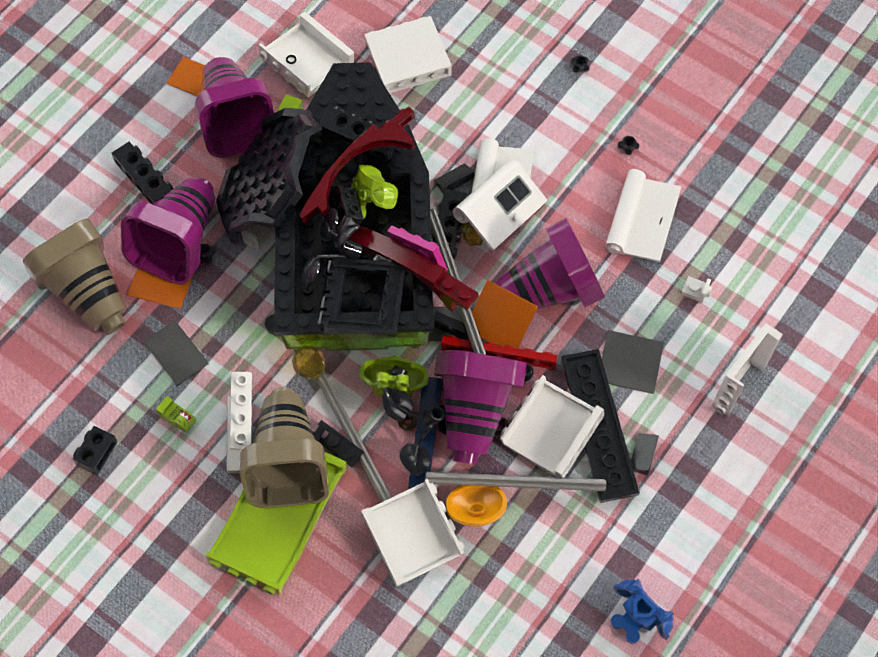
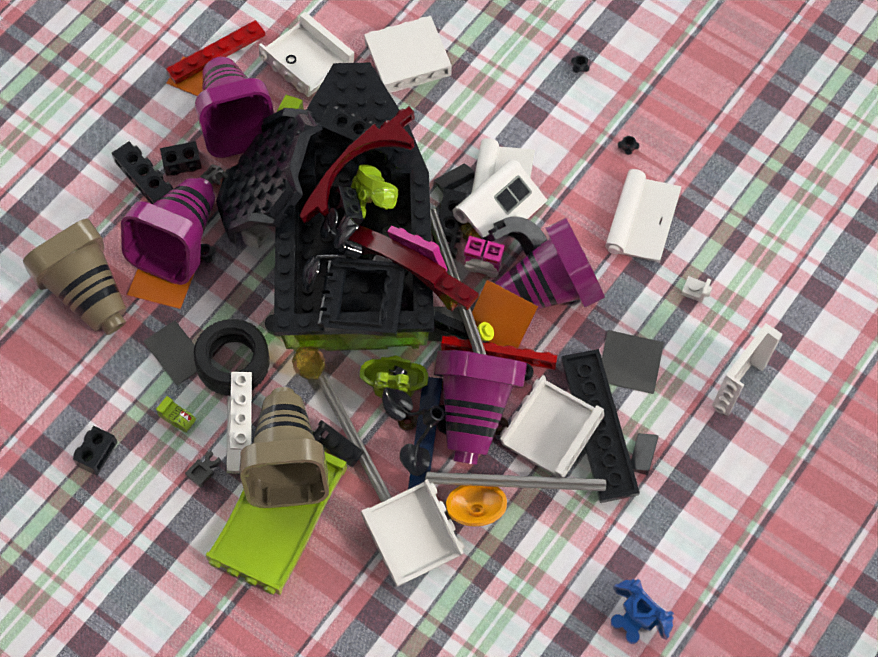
none -> black brick [160,141,202,176]
none -> red plate [166,20,266,84]
none -> dark grey plate [185,451,221,488]
none -> black tyre [194,319,270,396]
none -> dark grey plate [200,164,228,185]
none -> dark pink hips [464,236,505,278]
none -> neon yellow plate [477,322,494,341]
none -> arch [483,216,547,256]

